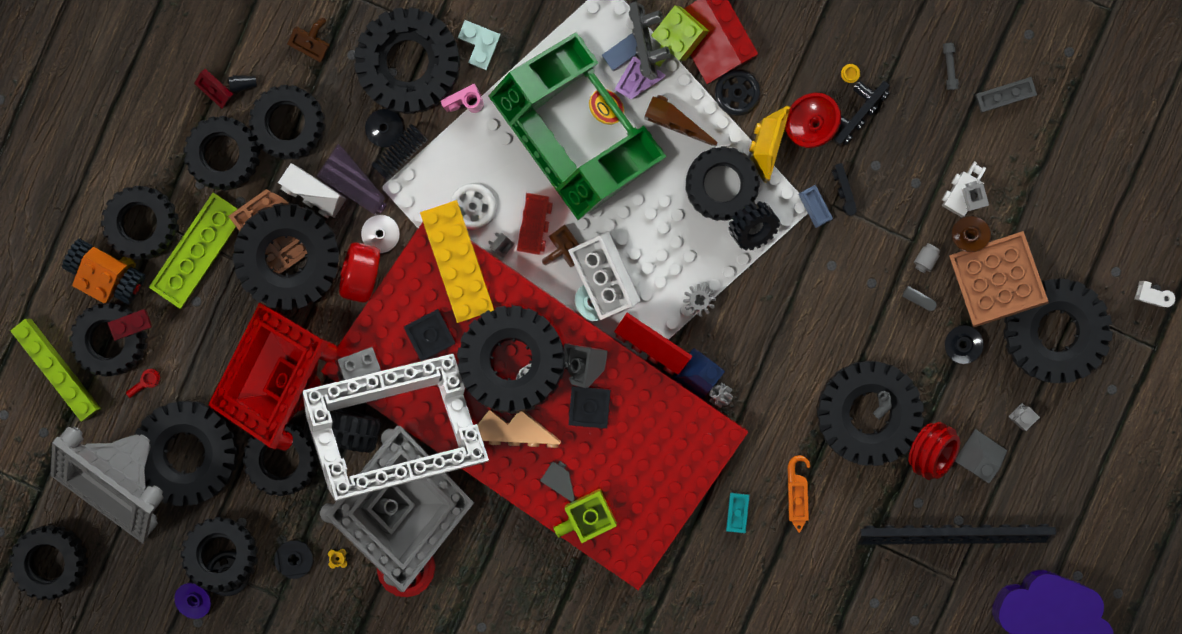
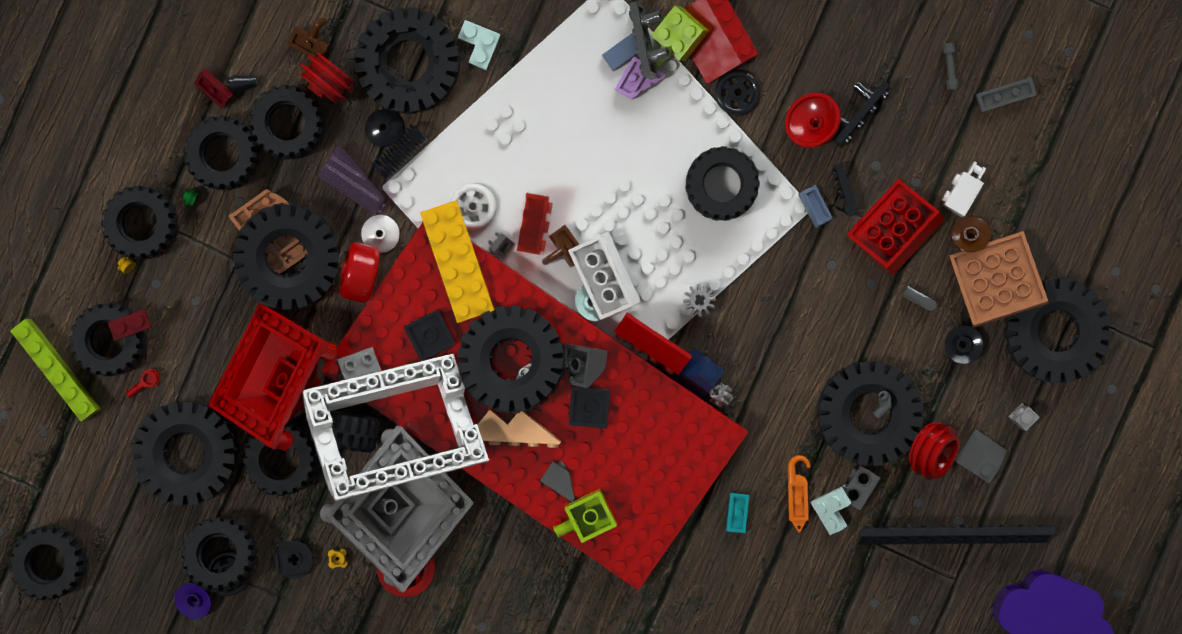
light grey piece [51,426,164,543] -> none
brick [62,238,146,305] -> none
lime plate [149,192,238,309] -> none
white slope [278,163,347,218] -> none
bright pink plate [440,84,484,113] -> none
green brick [488,32,666,220] -> none
piece [589,90,624,125] -> none
reddish brown wedge [644,95,718,147] -> none
black bush [728,201,780,250] -> none
yellow wedge [749,106,790,183] -> none
yellow plate [841,64,860,83] -> none
light grey brick [914,243,940,273] -> none
light grey brick [962,181,989,212] -> none
white leg [1135,281,1175,307] -> none
none -> green plate [182,188,198,206]
none -> red wheel [299,52,355,105]
none -> light aqua plate [810,487,851,535]
none -> dark grey brick [841,464,880,510]
none -> red slope [846,179,944,276]

